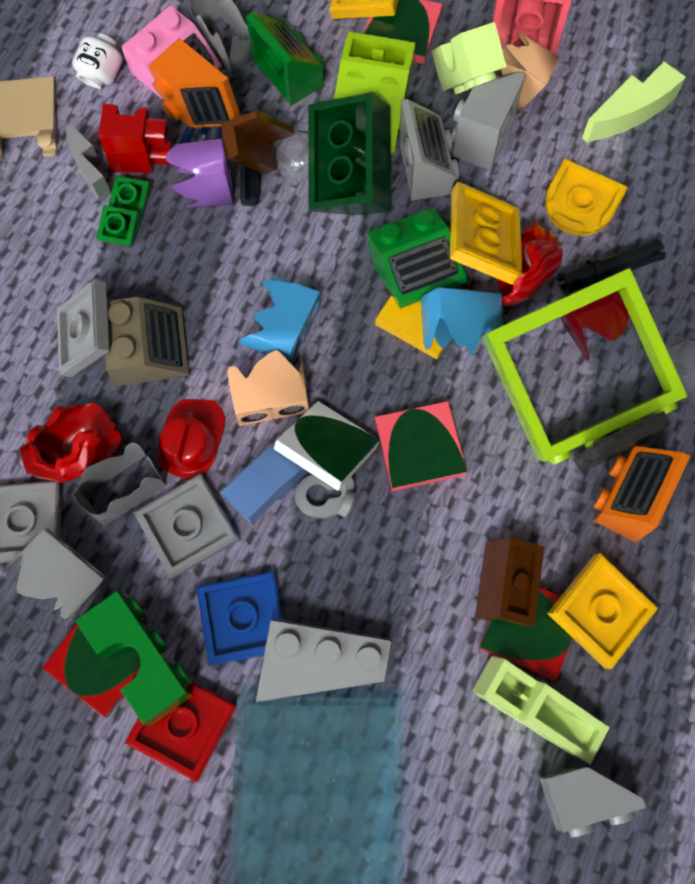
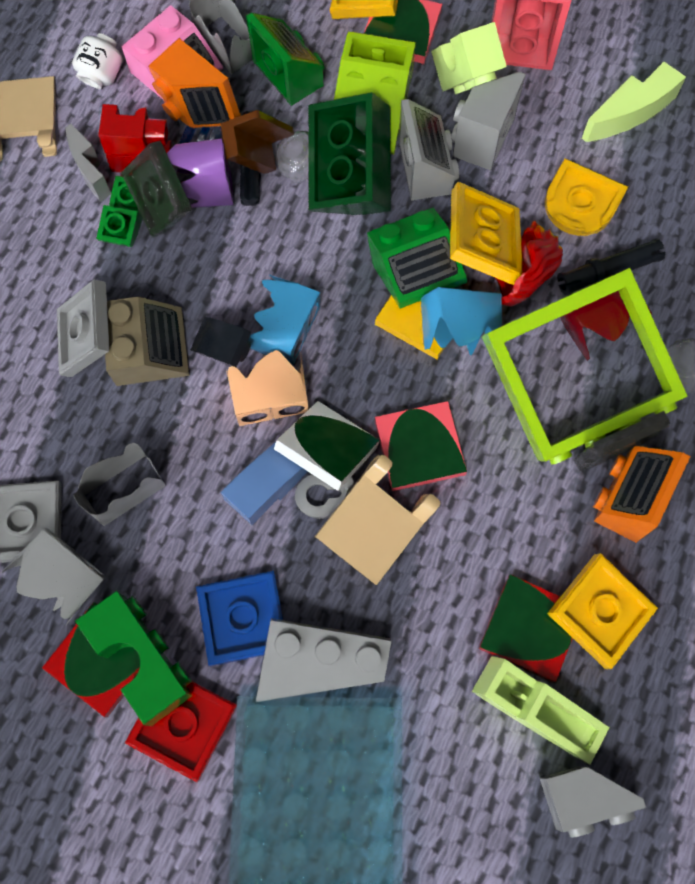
red hair [20,402,123,483] -> none
light grey tile [133,474,239,580] -> none
red piece [157,399,225,480] -> none
reddish brown panel [475,537,544,627] -> none
light nougat piece [492,32,560,115] -> none
none -> clear smoke tile [121,140,193,237]
none -> black slope [190,317,252,368]
none -> tan flag [314,455,440,585]

